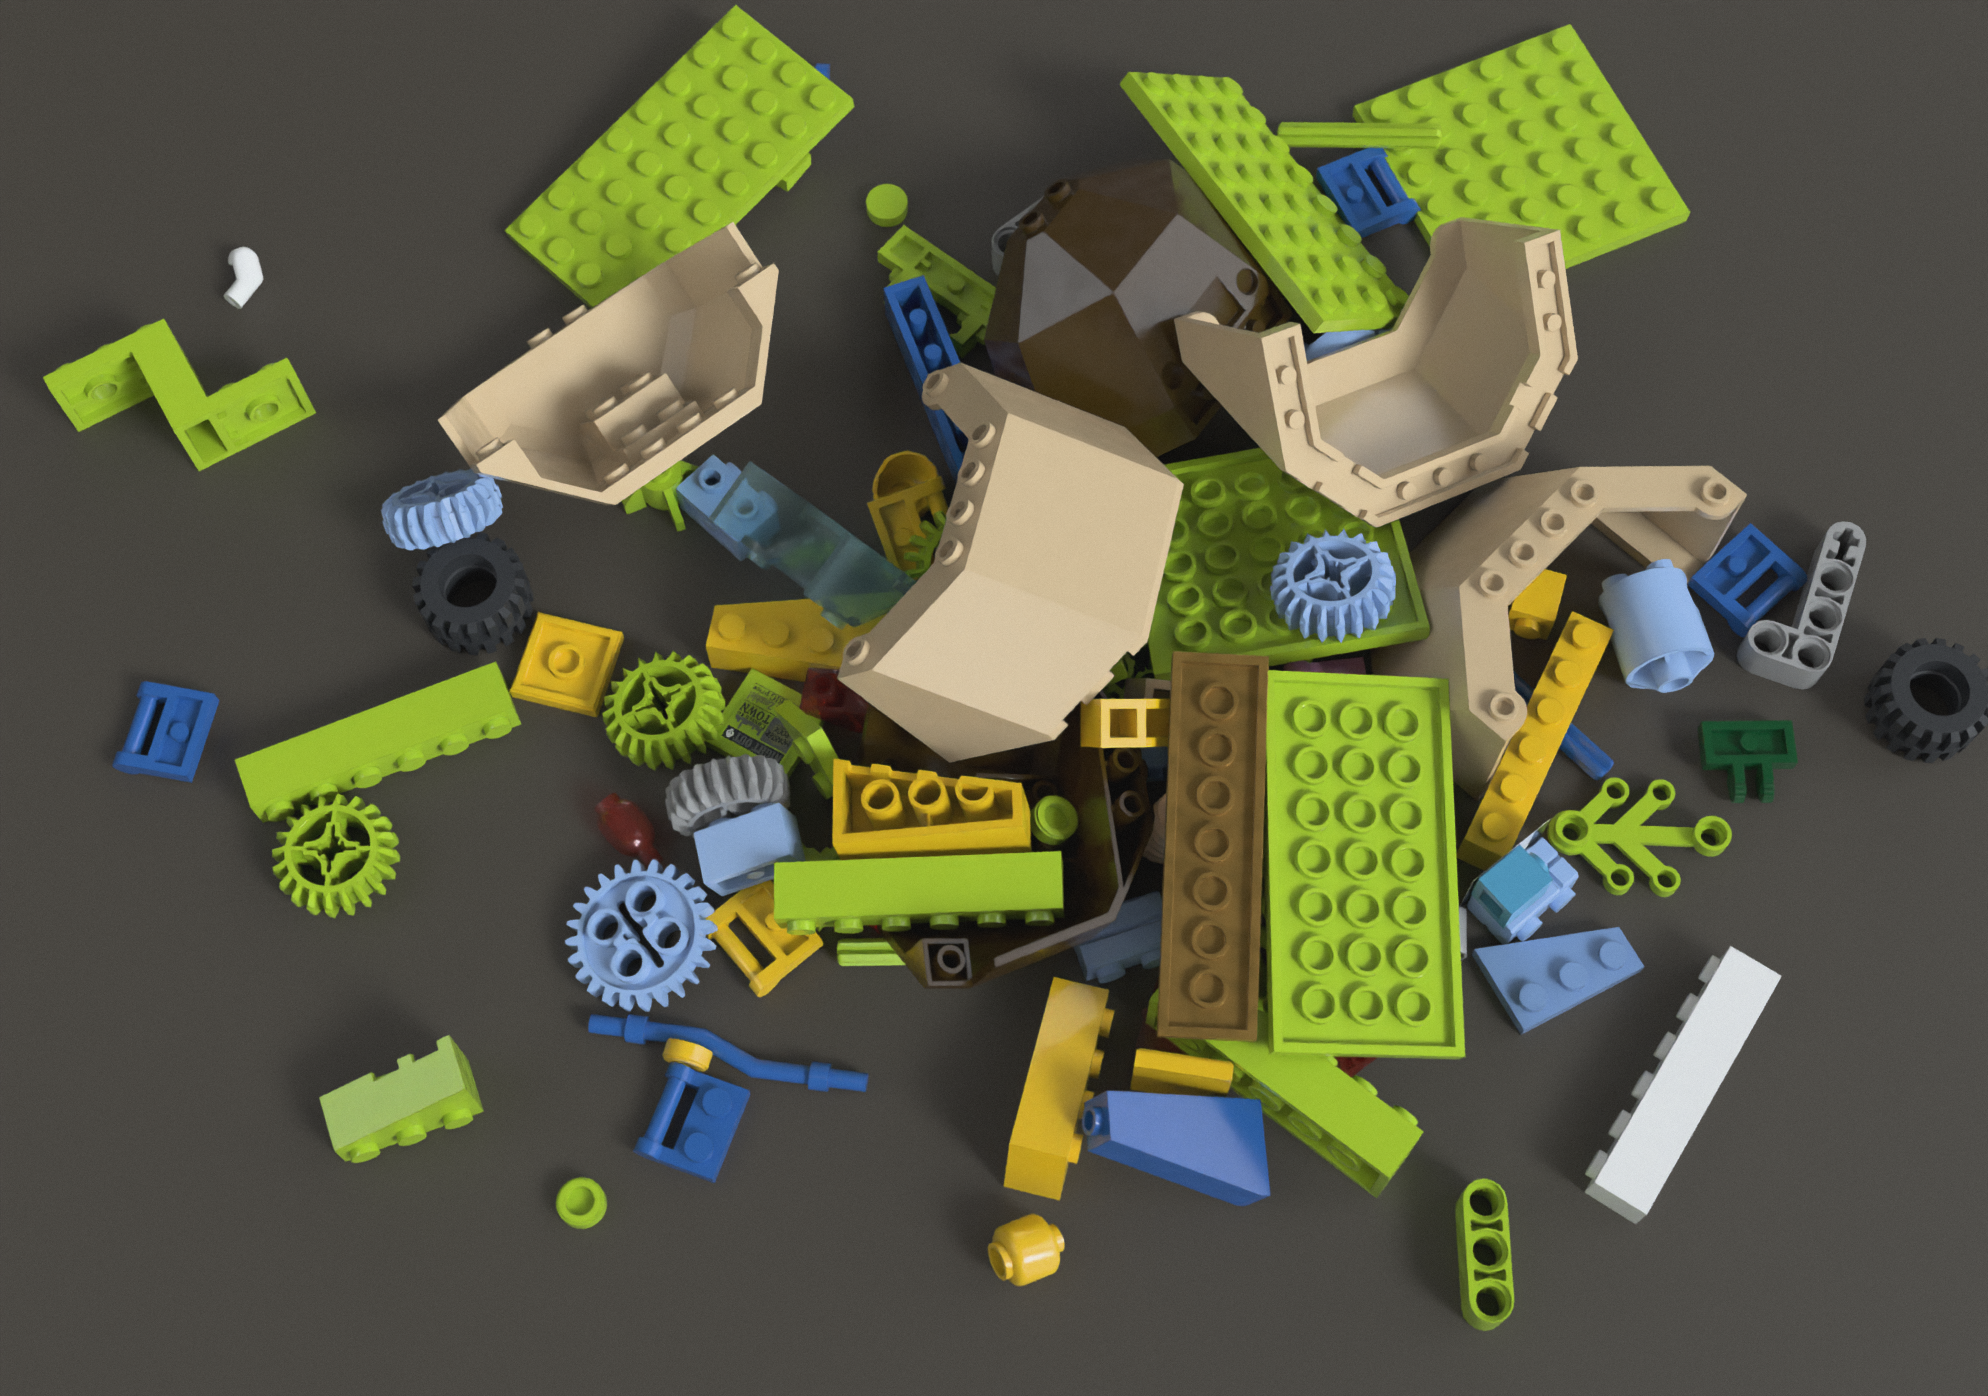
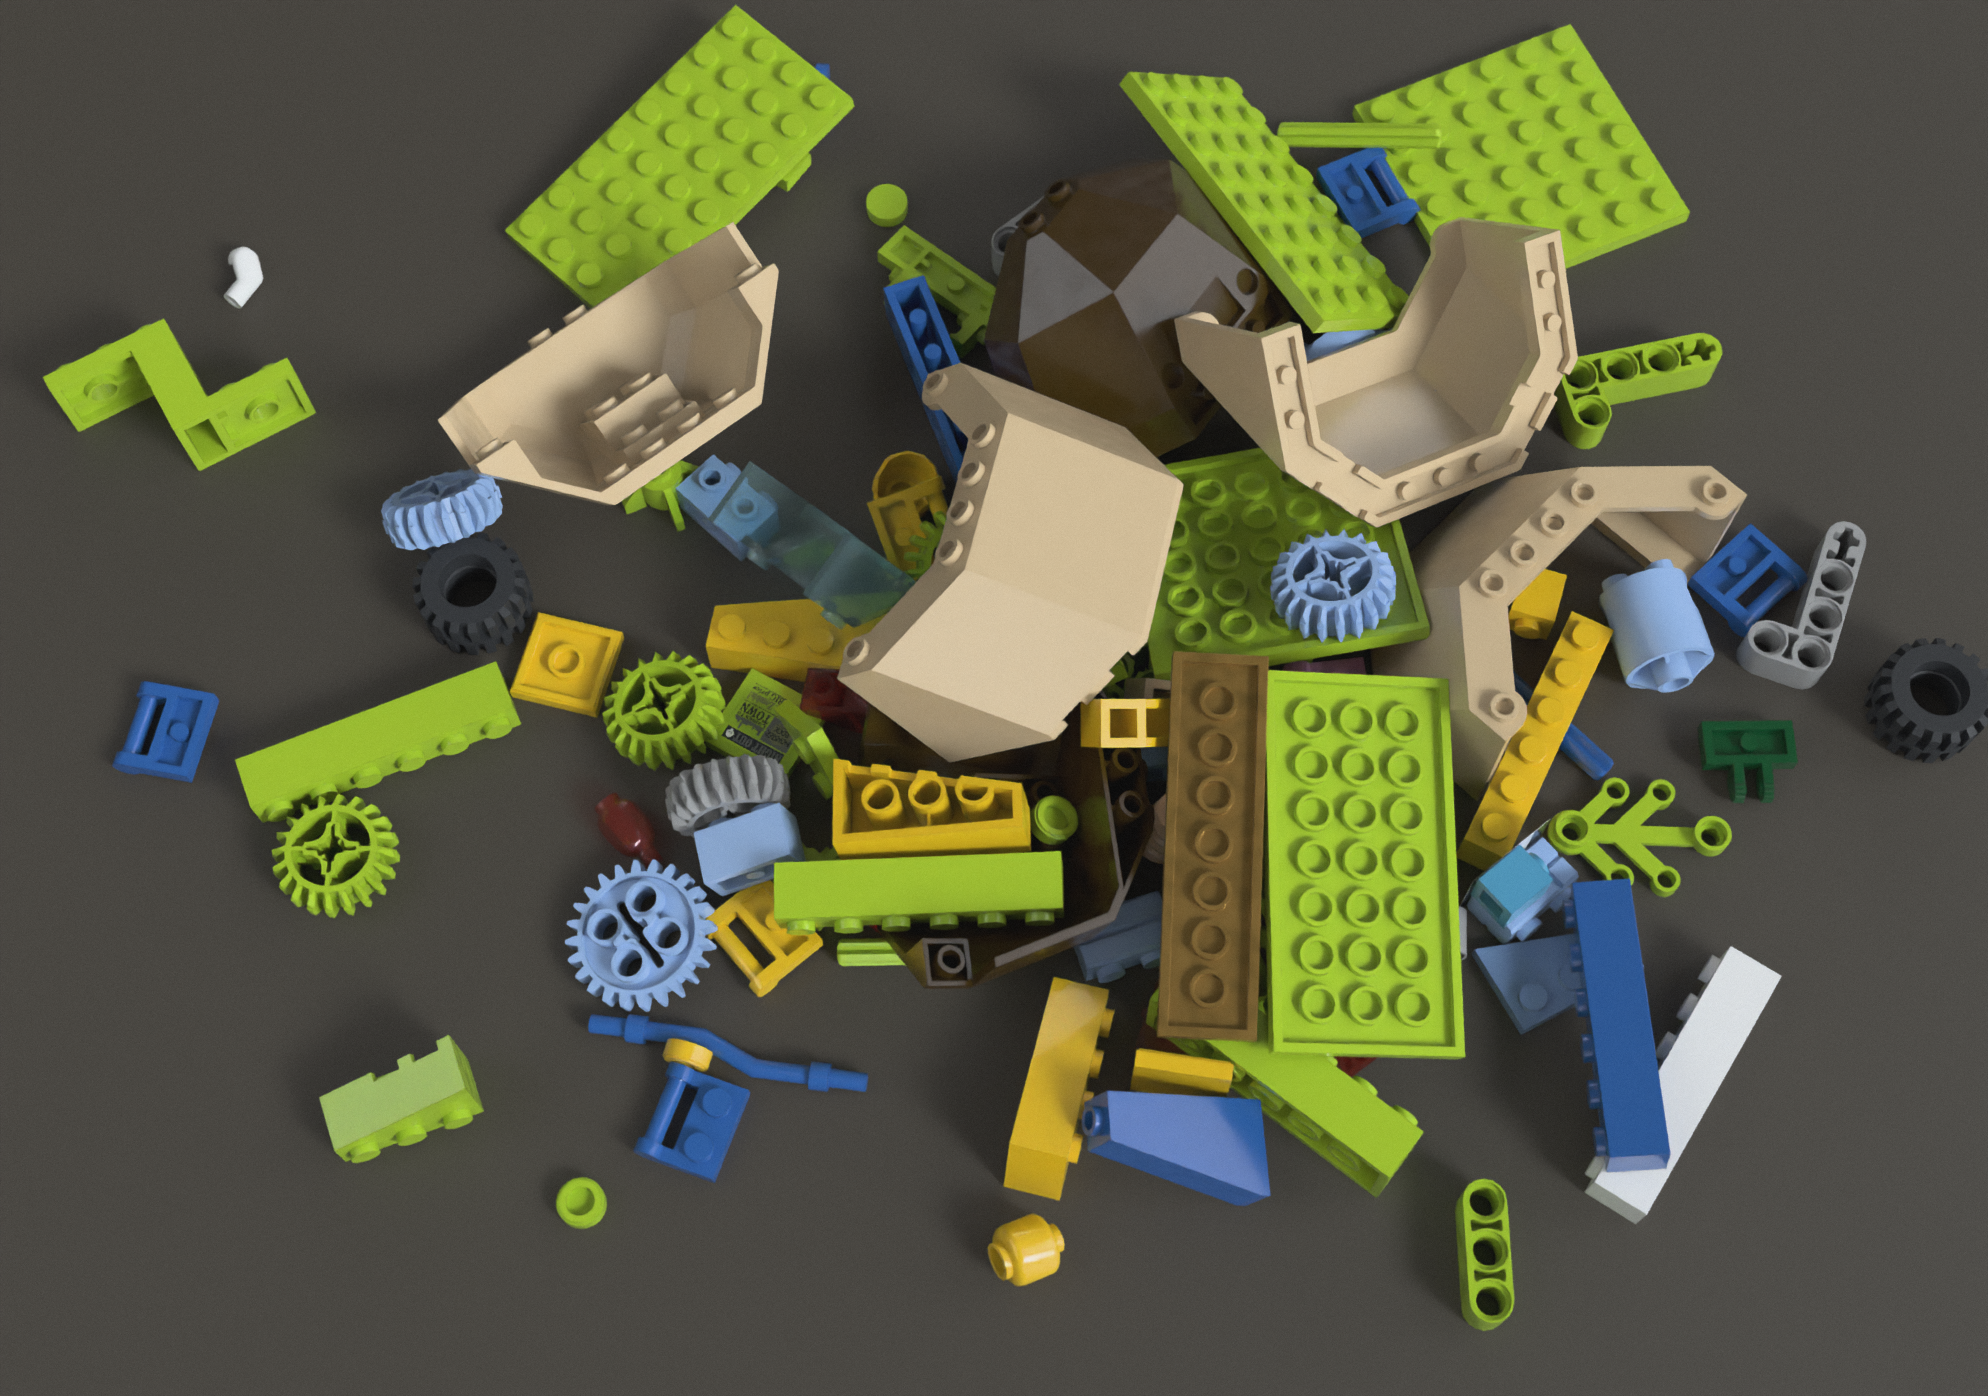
none -> lime beam [1553,333,1722,449]
none -> blue brick [1562,879,1671,1173]

